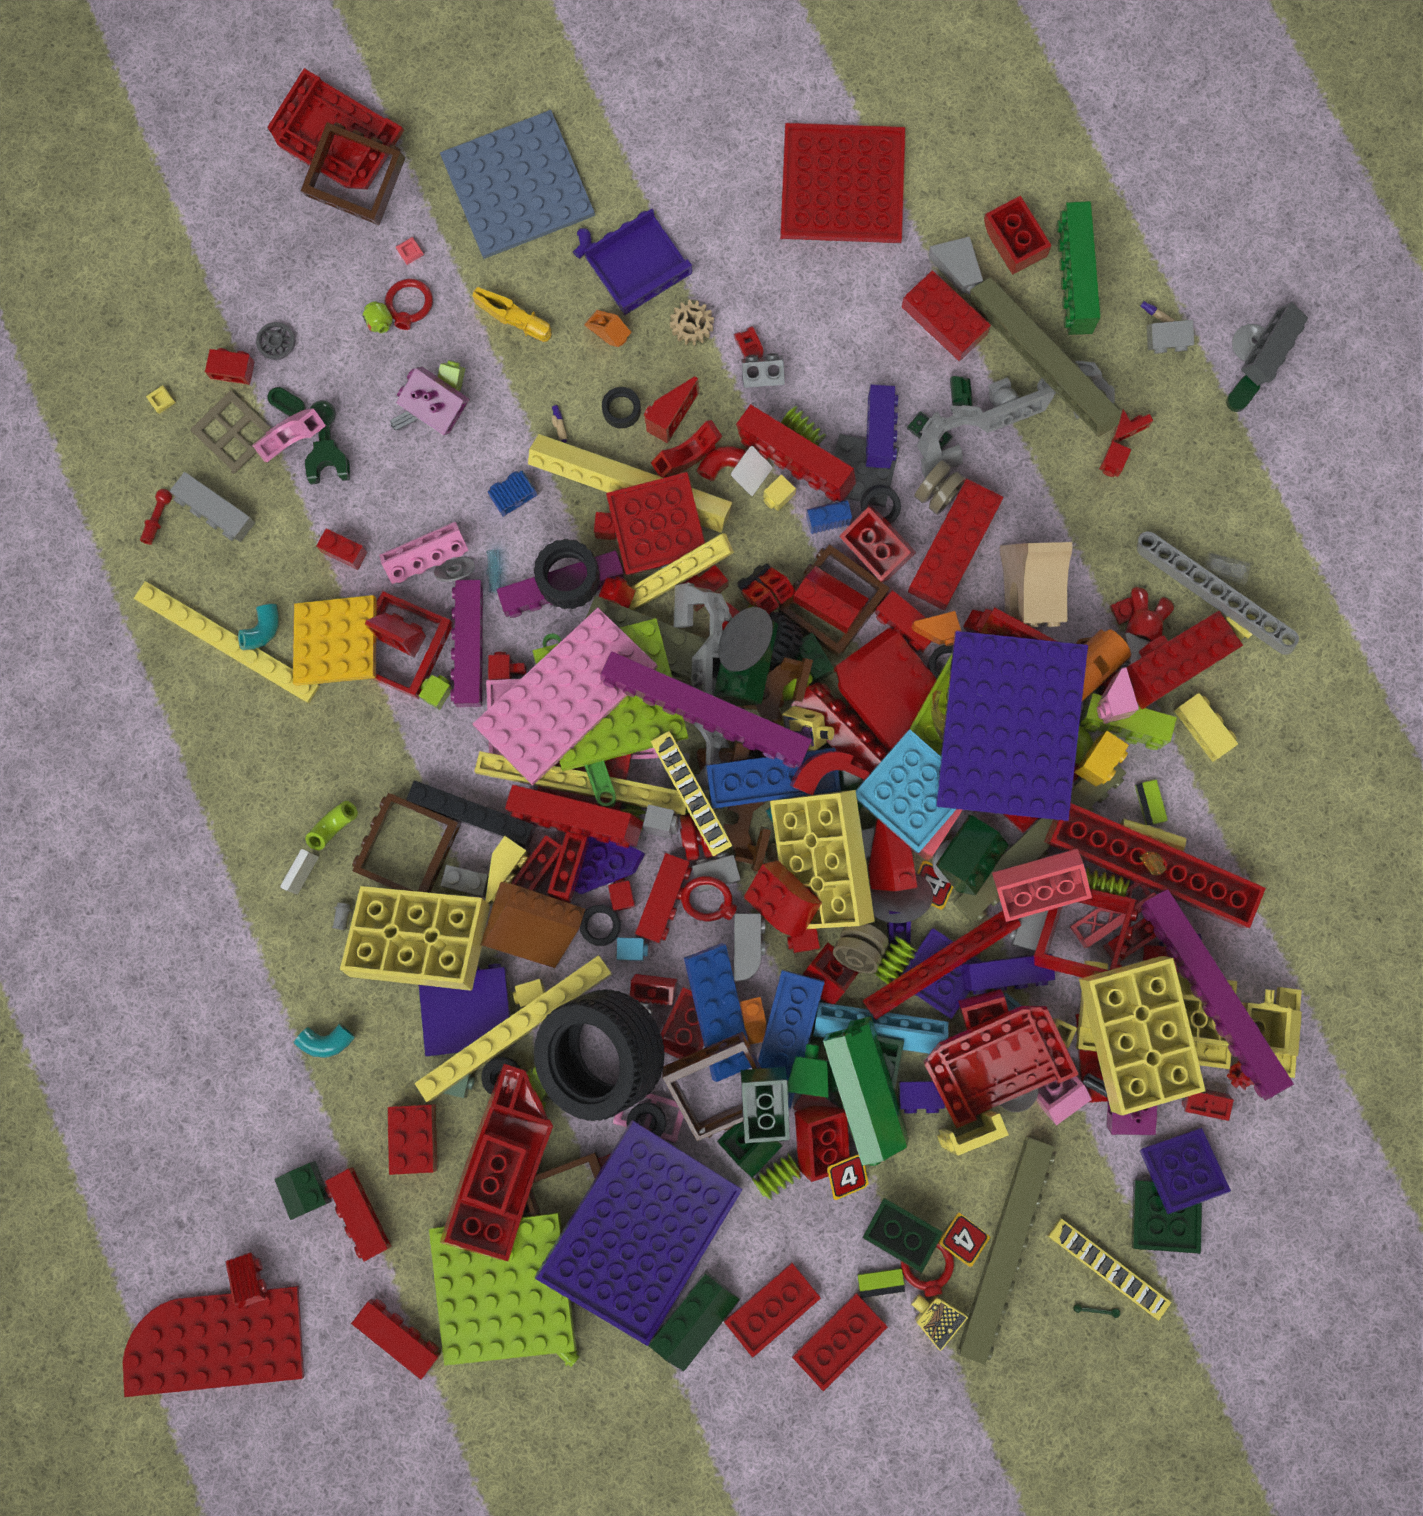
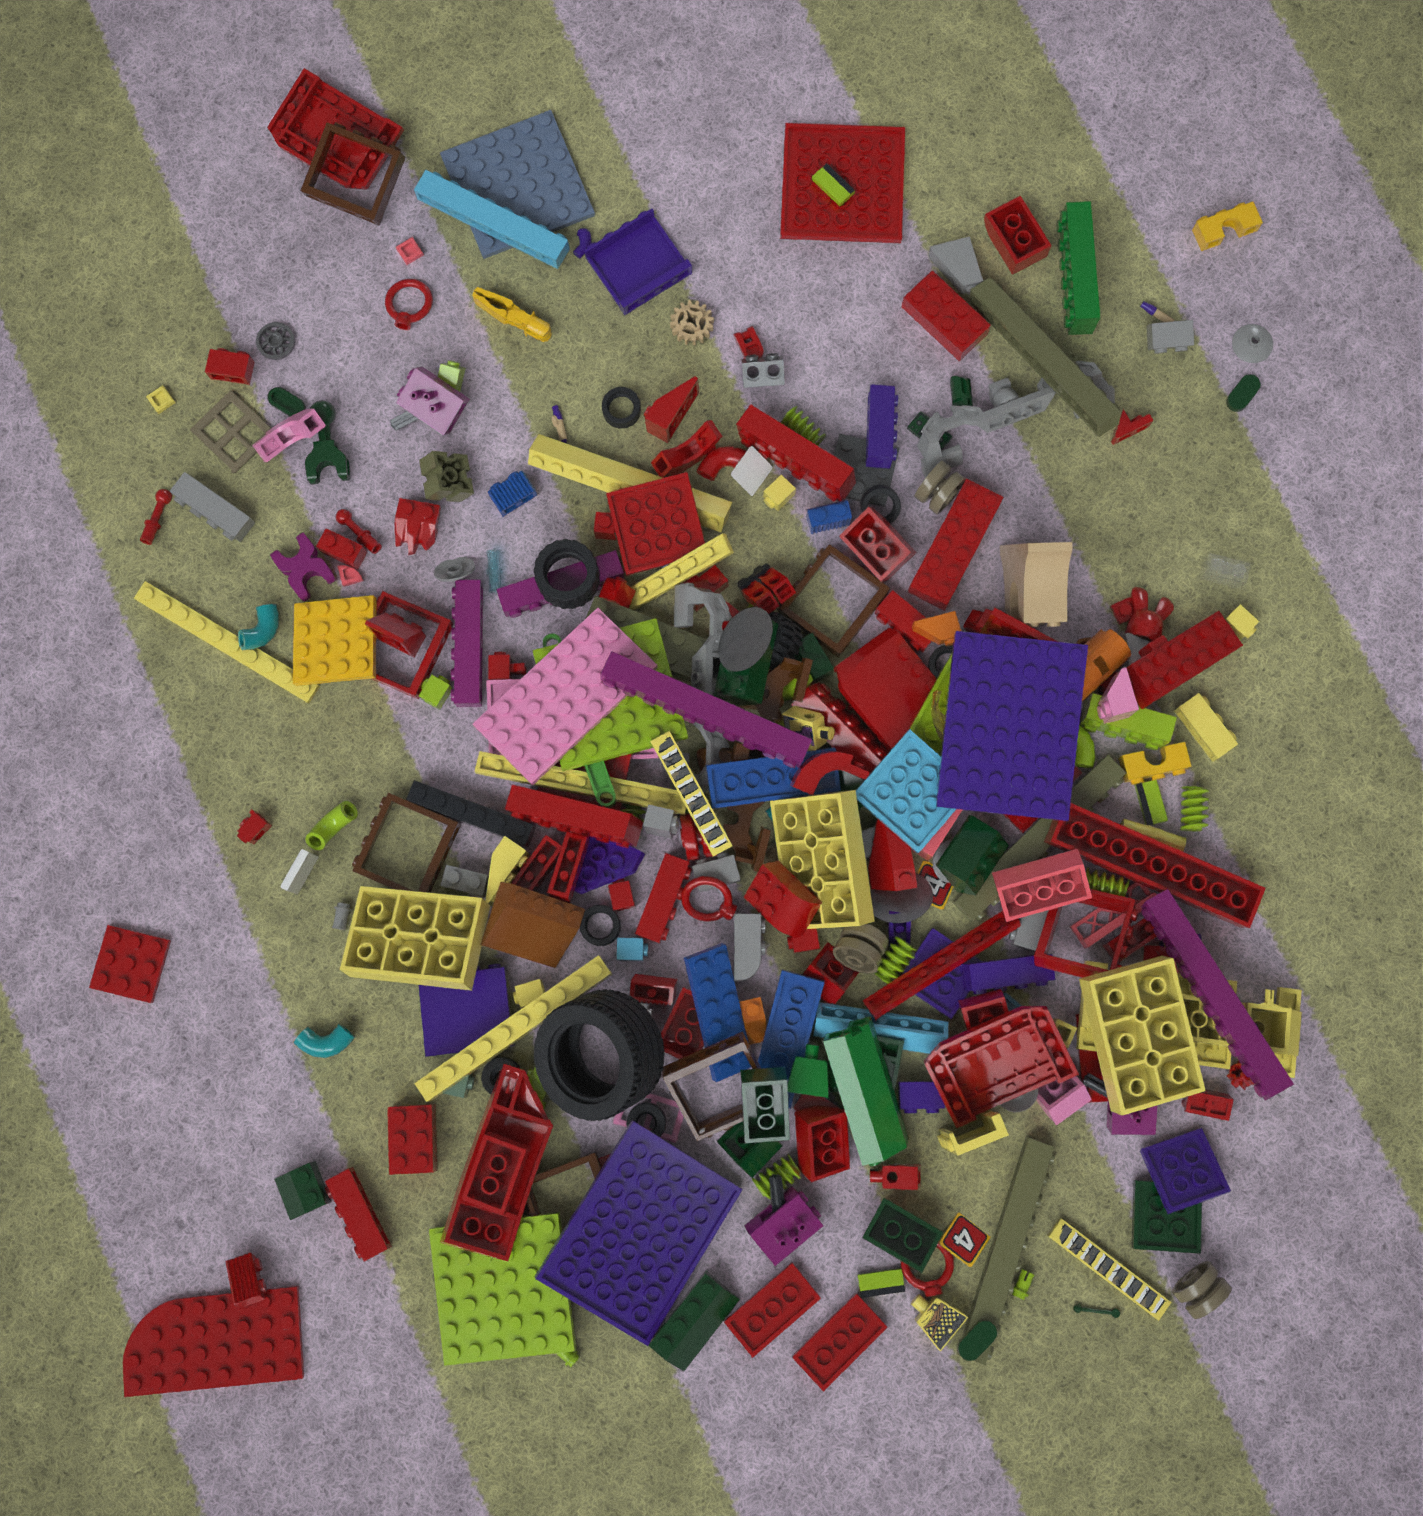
red brick [351,1299,441,1380] -> none
lime head [362,301,393,333] -> none
bright pink brick [379,522,469,584] -> none
orange slope [584,310,631,347] -> none
red slope [793,566,869,634] -> none
sticker [827,1154,869,1200] -> none
yellow brick [1074,731,1129,787] -> none
red brick [1099,441,1132,477] -> none
light grey beam [1137,531,1299,655] -> none
clear yellow plate [1140,852,1167,875] -> none
dark grey brick [1241,302,1308,386] -> none
none -> red plate [89,925,171,1003]
none -> red brick [237,809,272,845]
none -> magenta piece [270,532,337,602]
none -> red pin [335,509,382,554]
none -> coral tile [337,565,364,587]
none -> red plate [394,498,441,555]
none -> medium azure brick [414,170,570,269]
none -> olive brick [419,451,474,502]
none -> magenta piece [744,1174,823,1266]
none -> lime tile [812,163,855,206]
none -> red torso [870,1164,921,1190]
none -> dark green tile [957,1320,997,1361]
none -> lime pin [1012,1269,1035,1300]
none -> yellow arch [1118,742,1192,785]
none -> dark tan wheel [1172,1261,1232,1319]
none -> lime piece [1180,786,1209,832]
none -> yellow arch [1192,201,1263,251]

